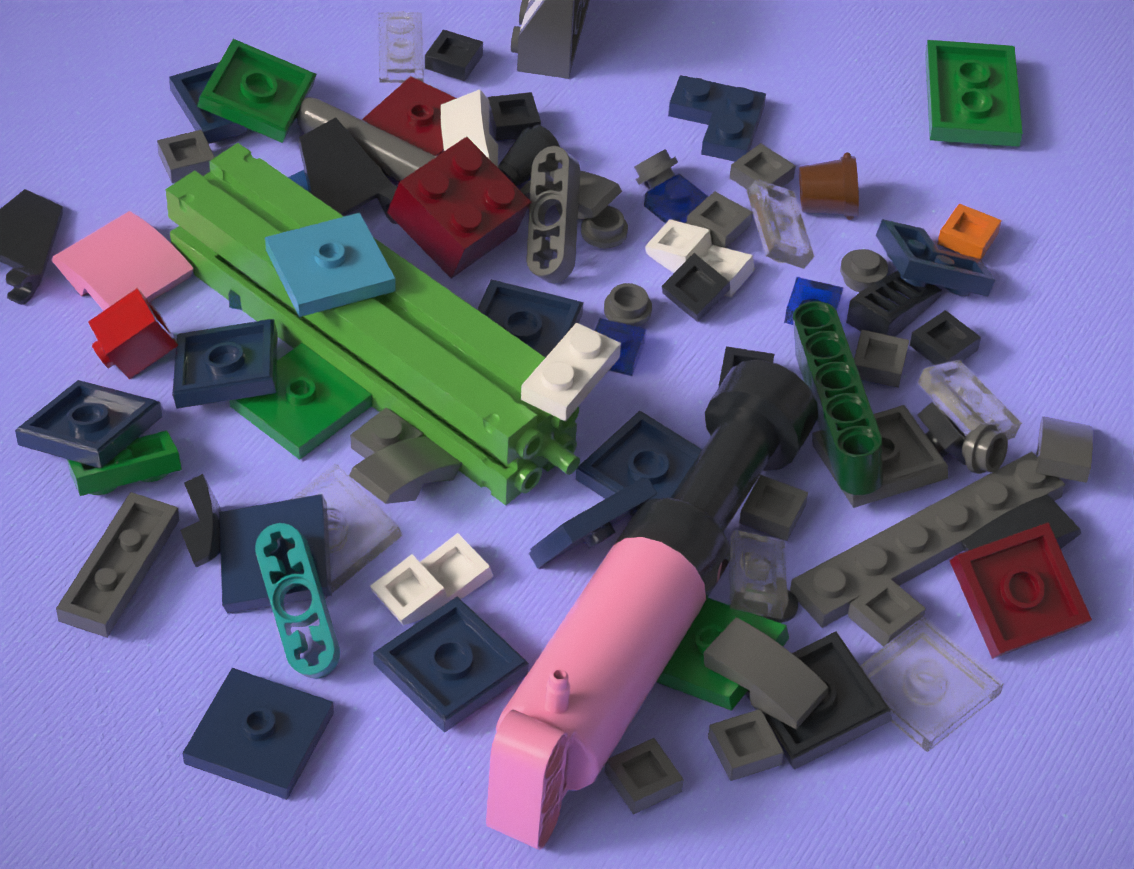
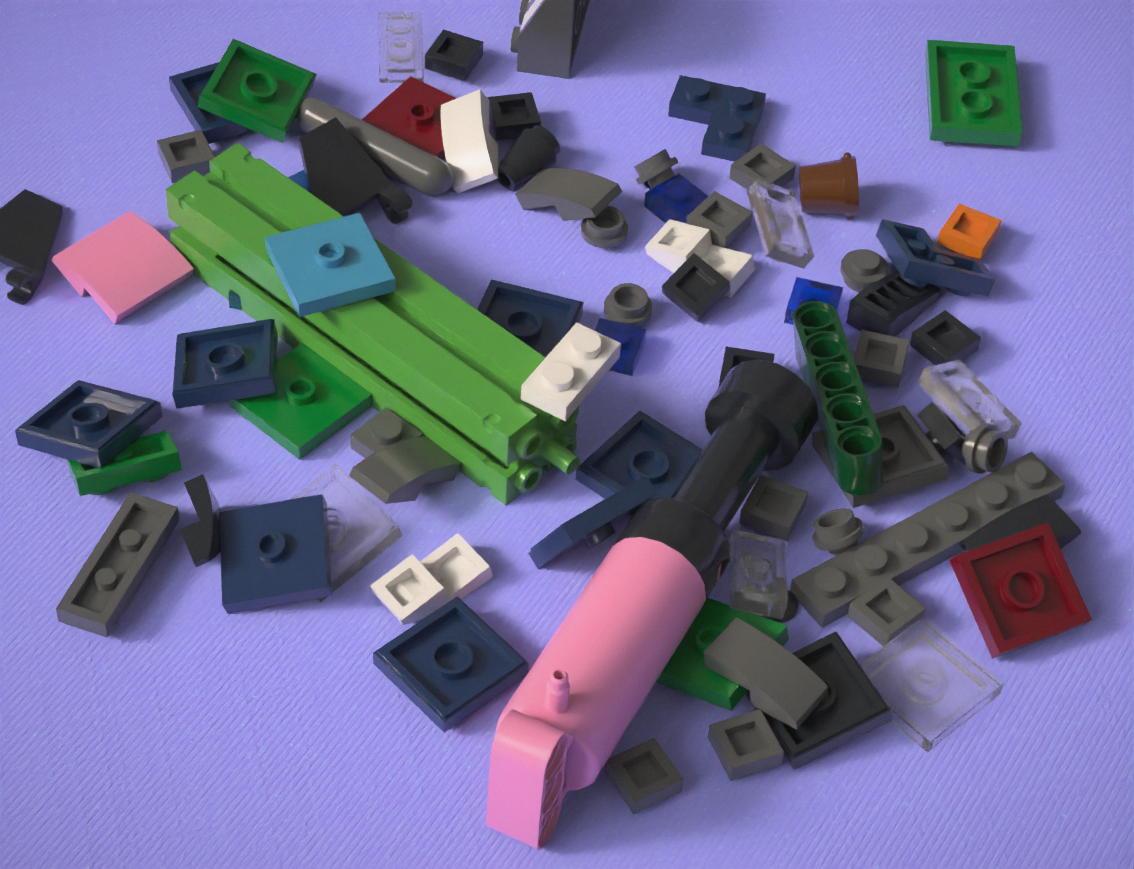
red brick [88,288,179,379] -> none
dark blue plate [182,668,334,800] -> none
teal beam [255,523,340,679] -> none
dark red brick [387,136,531,279] -> none
dark grey beam [526,146,580,284] -> none
dark grey slope [1036,416,1093,483] -> none
none -> dark grey plate [812,508,865,554]

